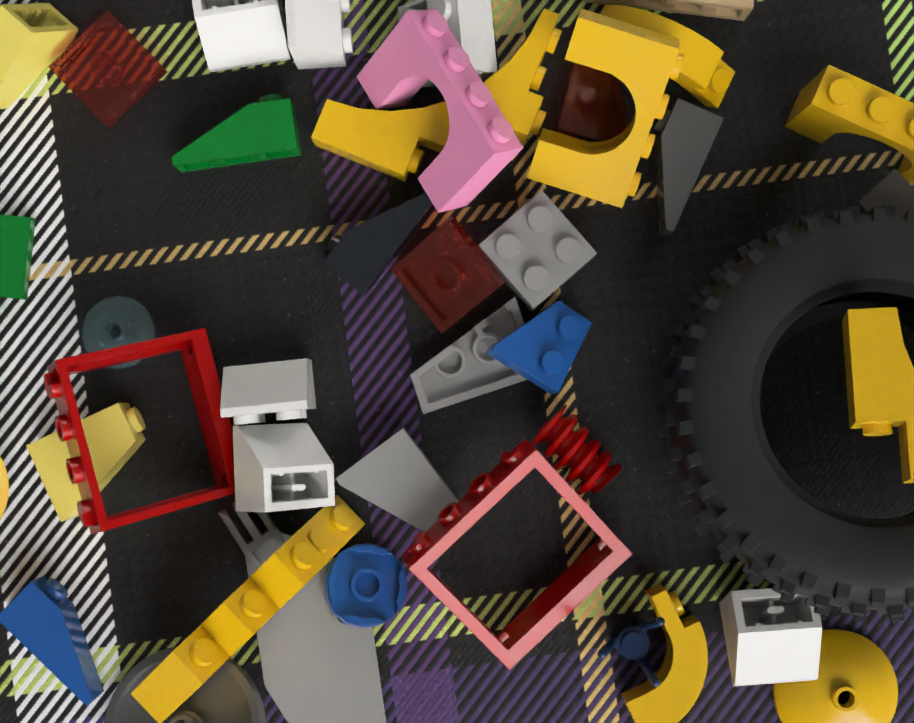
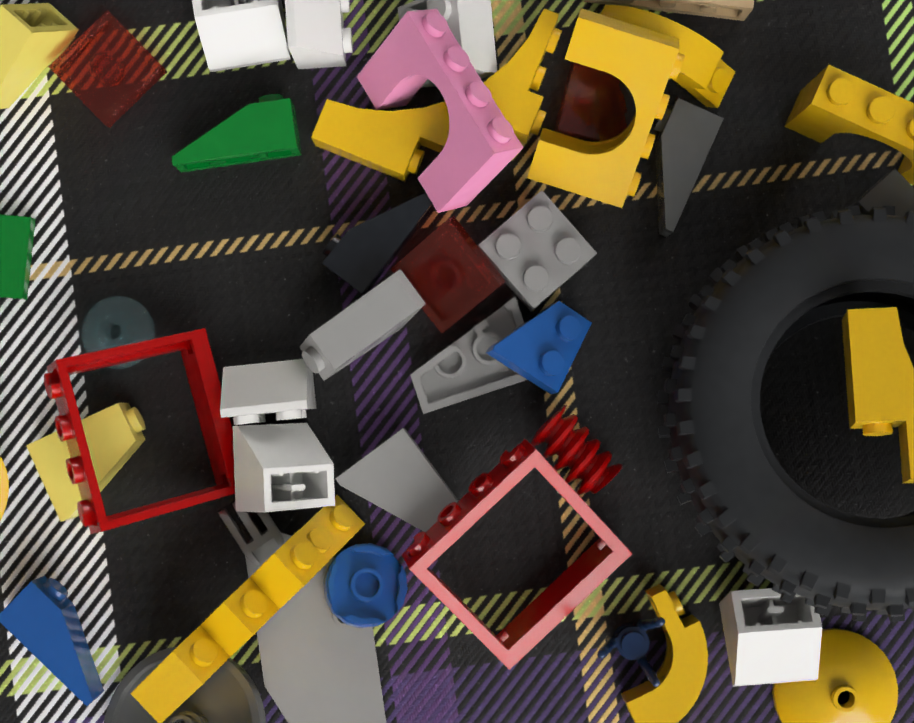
none -> light grey slope [300,269,426,381]

